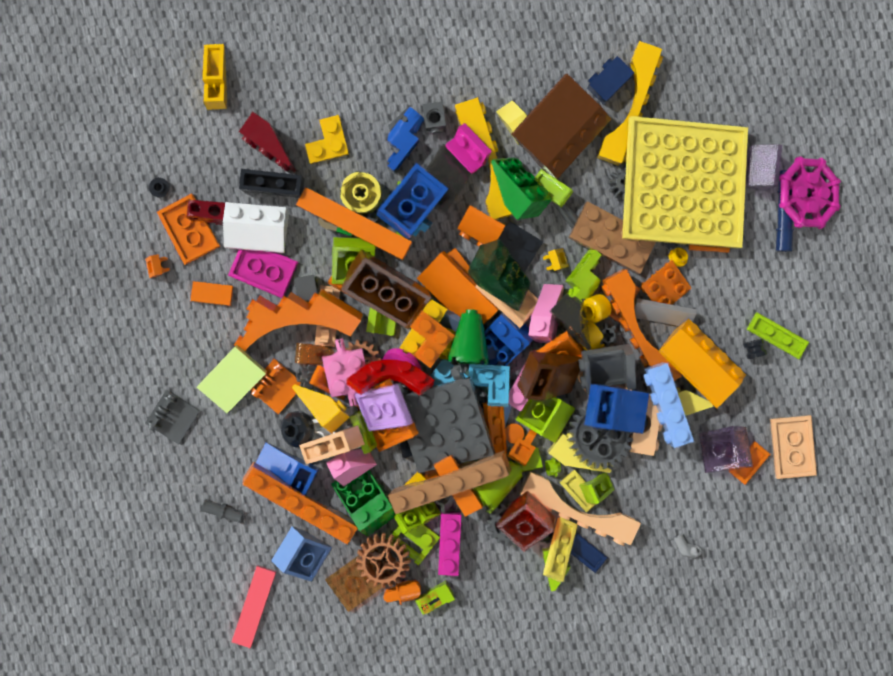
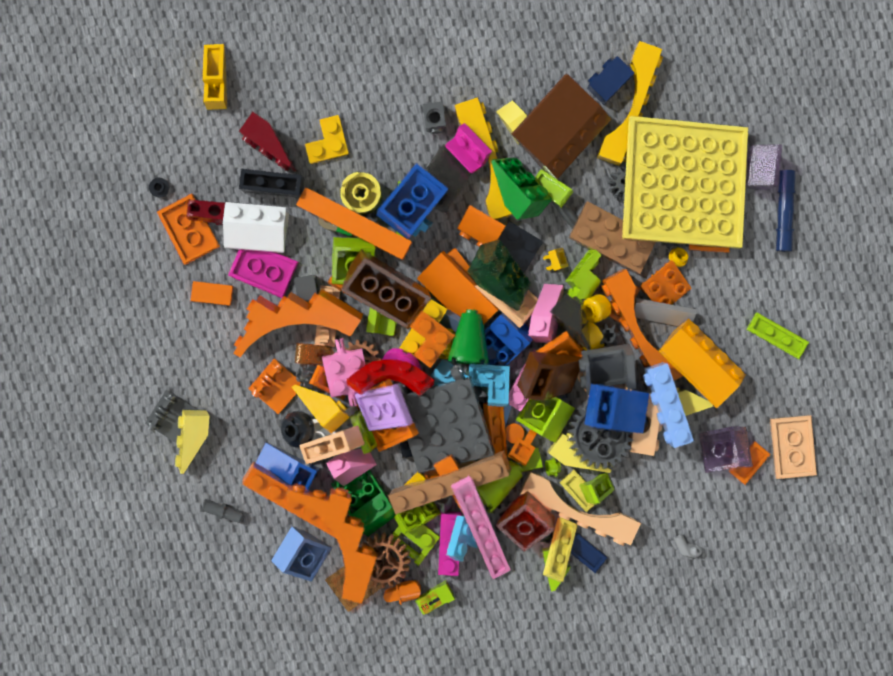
orange tile [145,254,170,278] -> none
yellowish green tile [197,345,267,413] -> none
coral tile [232,565,277,648] -> none
blue plate [387,107,424,173] -> none
black wheel [743,338,767,359] -> none
dark pink plate [779,156,841,229] -> none
none -> light yellow slope [175,410,209,474]
none -> orange arch [286,484,376,604]
none -> medium azure plate [446,516,478,562]
none -> bright pink plate [451,476,510,579]

